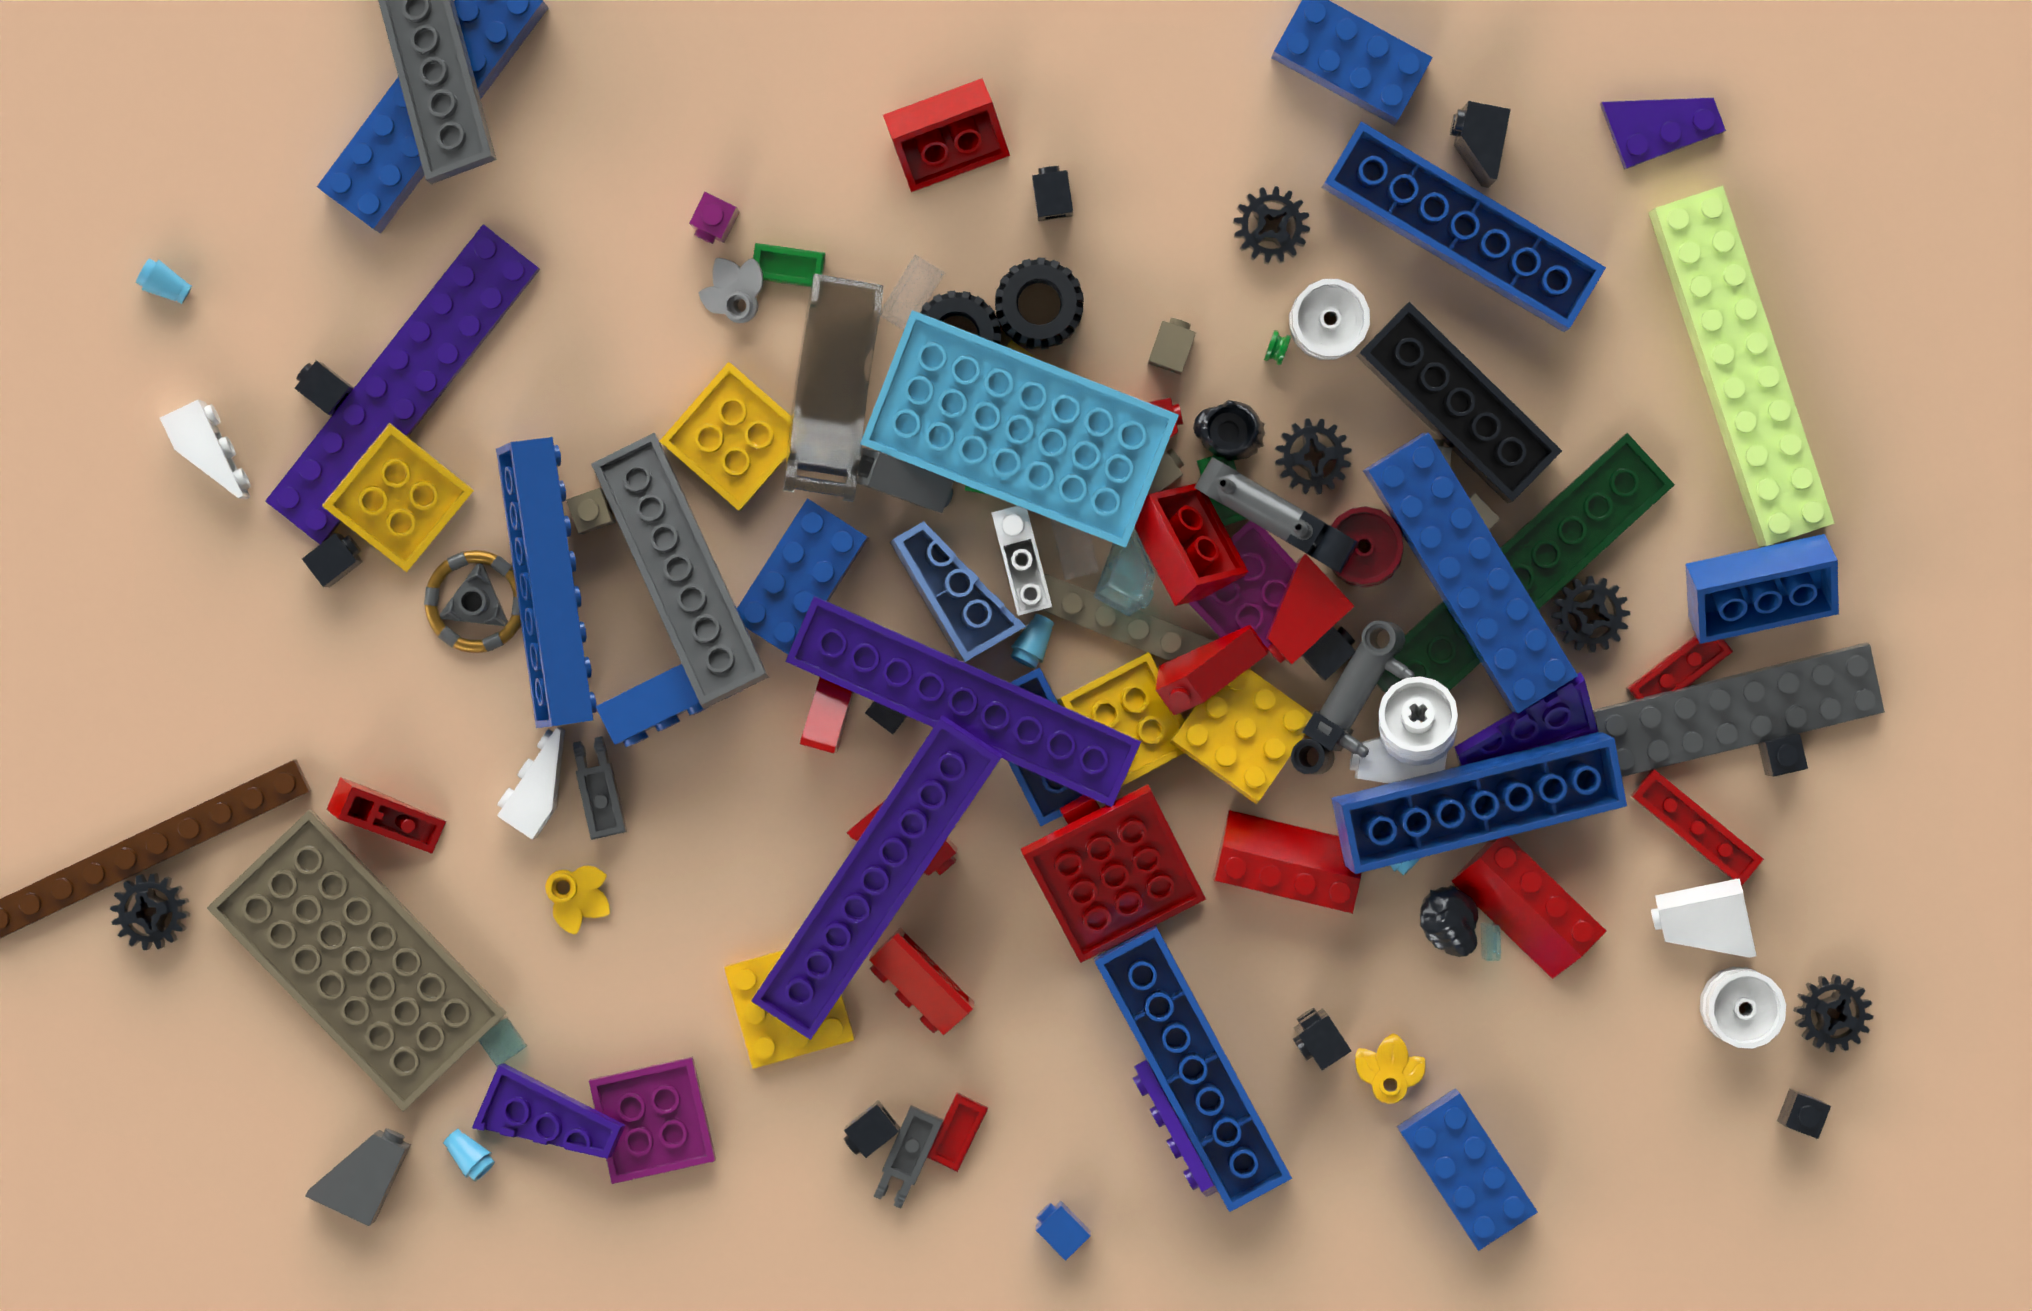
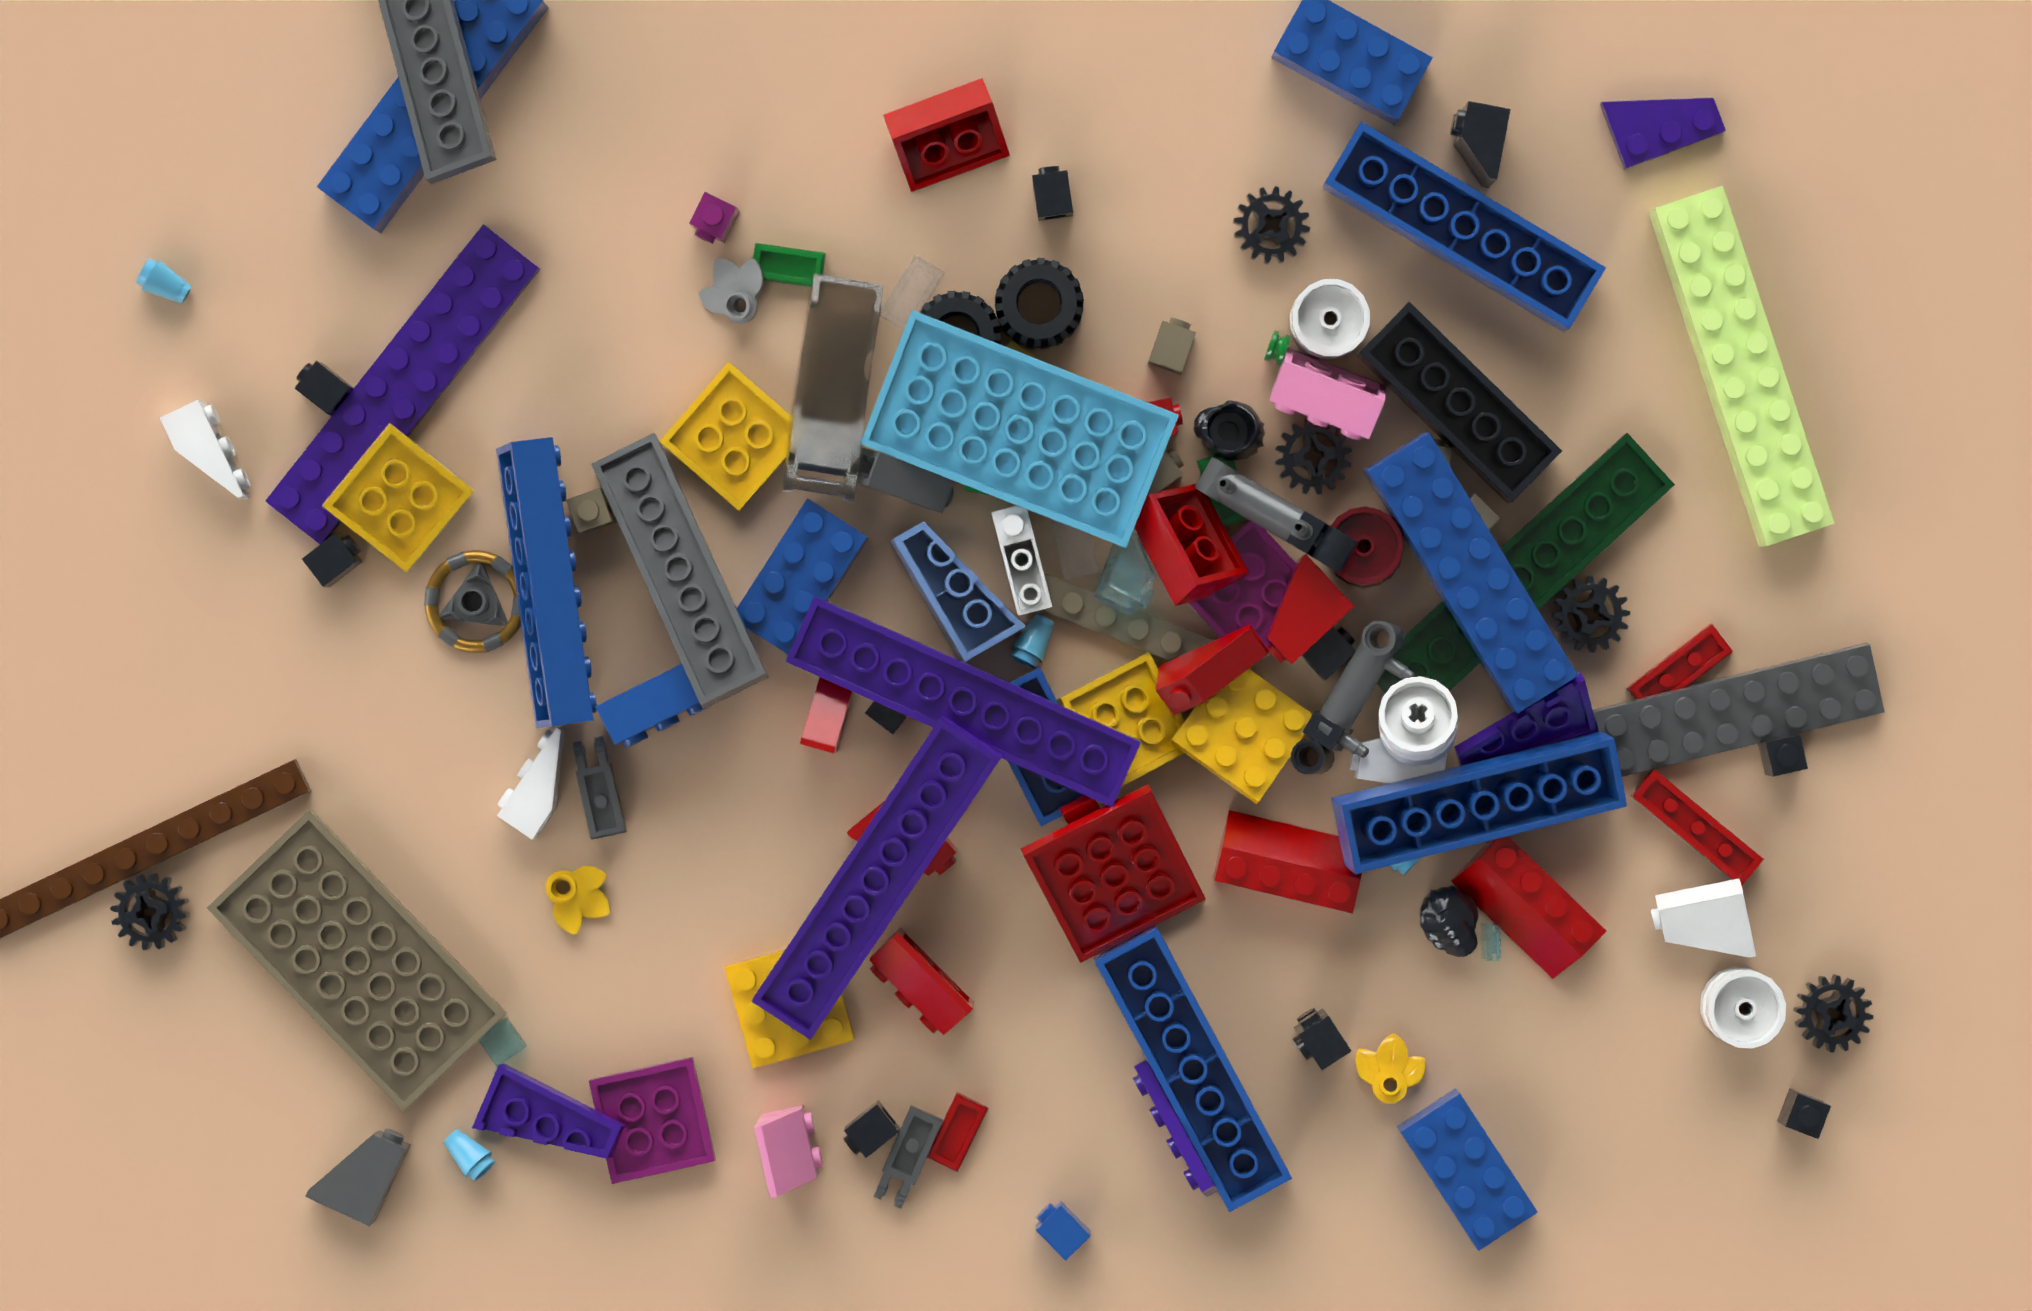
red slope [326,777,446,854] -> none
blue brick [1685,534,1839,644] -> none
none -> bright pink slope [754,1105,823,1198]
none -> bright pink slope [1269,347,1386,440]

